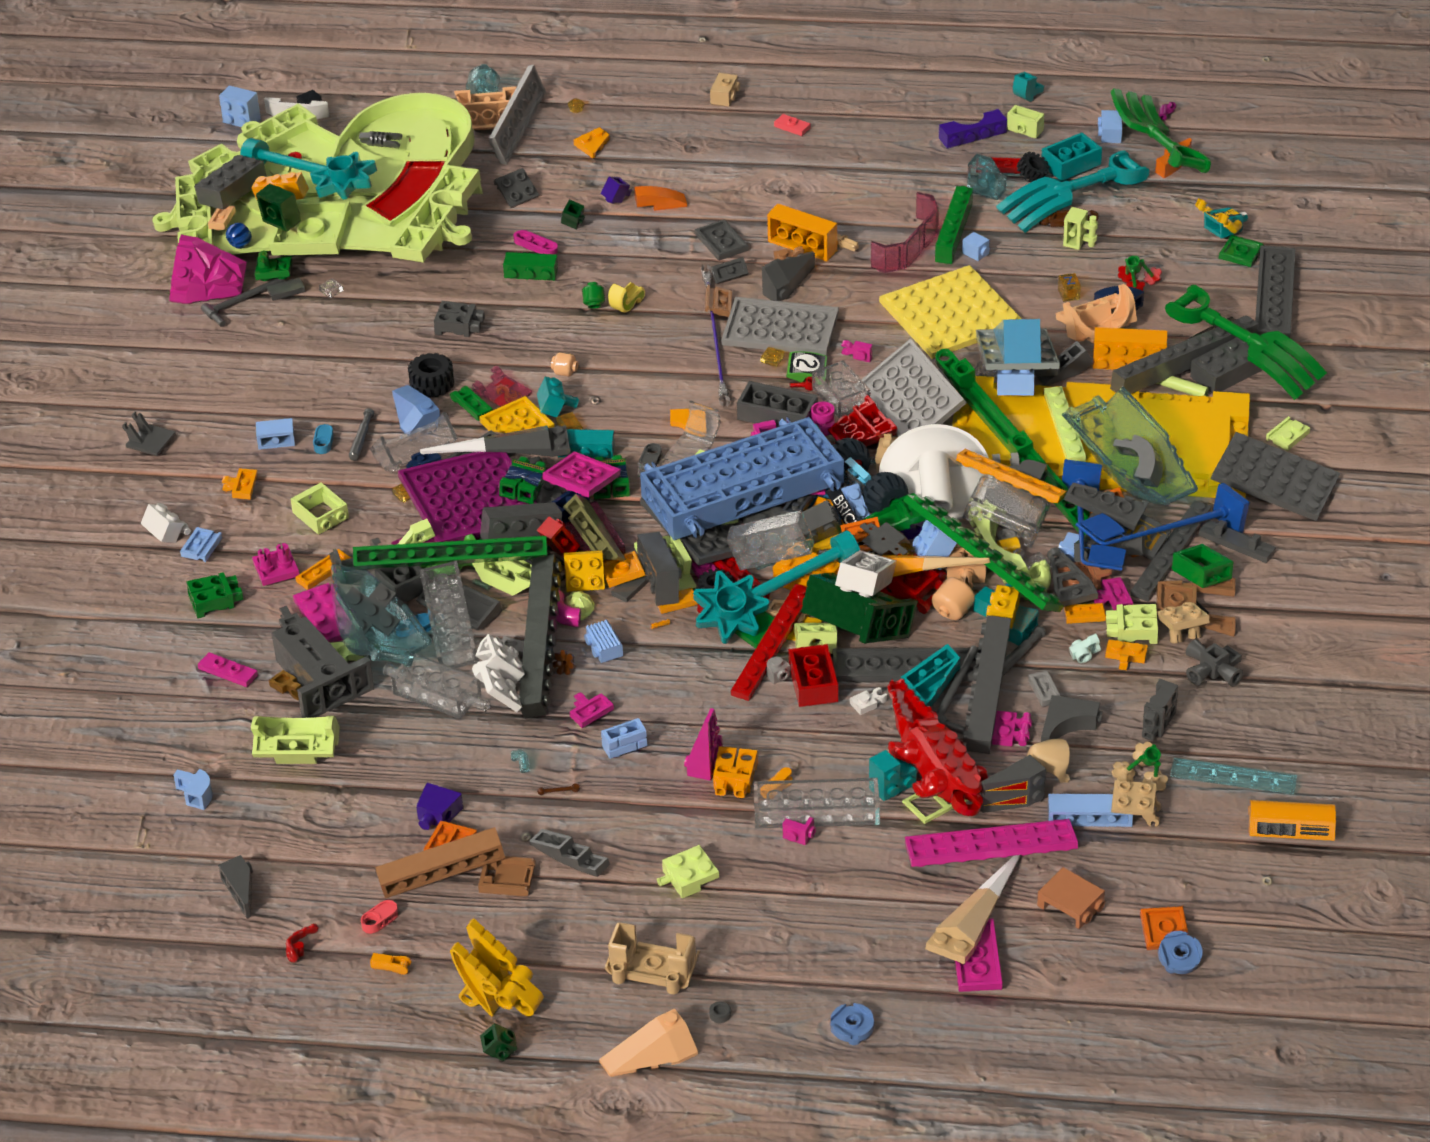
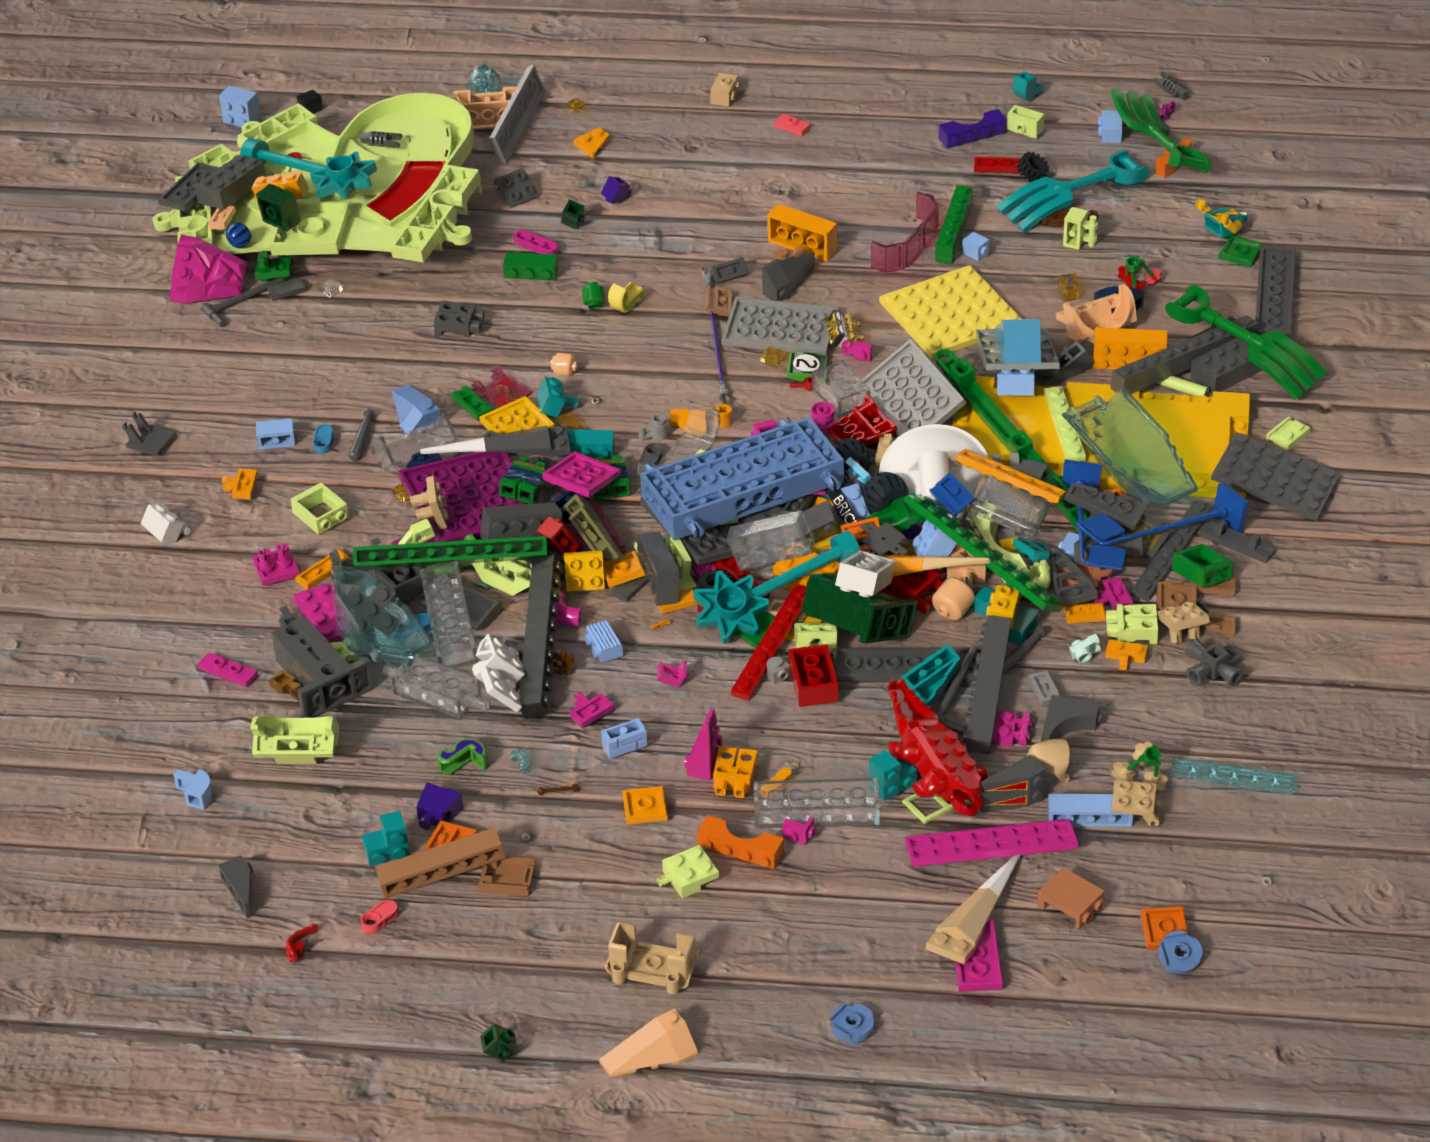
light blue plate [180,527,222,562] -> none
green hips [186,572,243,619] -> none
white slope [264,97,329,119] -> none
light orange bar [370,953,412,975] -> none
black tyre [408,353,454,398] -> none
yellow piece [450,918,544,1016] -> none
dark grey slope [529,829,610,877] -> none
yellowish green piece [564,590,595,621] -> none
orange slope [634,186,687,211] -> none
dark grey tile [694,219,749,261] -> none
dark grey tile [709,1002,731,1023] -> none
dark grey brick [737,381,818,428] -> none
tan axle [837,234,859,252] -> none
white plate [850,687,887,715] -> none
clear light blue slope [967,154,1007,200] -> none
teal brick [1041,132,1102,181] -> none
arch [1113,435,1163,488] -> none
dark grey hips [1142,679,1178,741] -> none
light orange brick [1248,800,1336,841] -> none
none -> dark grey tile [158,162,219,212]
none -> teal brick [361,810,410,867]
none -> tan plate [410,476,449,530]
none -> bright green animal [437,738,488,774]
none -> light orange plate [622,786,668,825]
none -> light grey piece [638,413,669,441]
none -> dark pink bracket [657,661,689,687]
none -> orange arch [697,815,784,869]
none -> light orange gear [715,404,732,428]
none -> clear yellow hips [826,309,864,348]
none -> blue plate [929,472,976,518]
none -> teal wing [1012,538,1050,562]
none -> dark grey hinge [1153,71,1189,100]

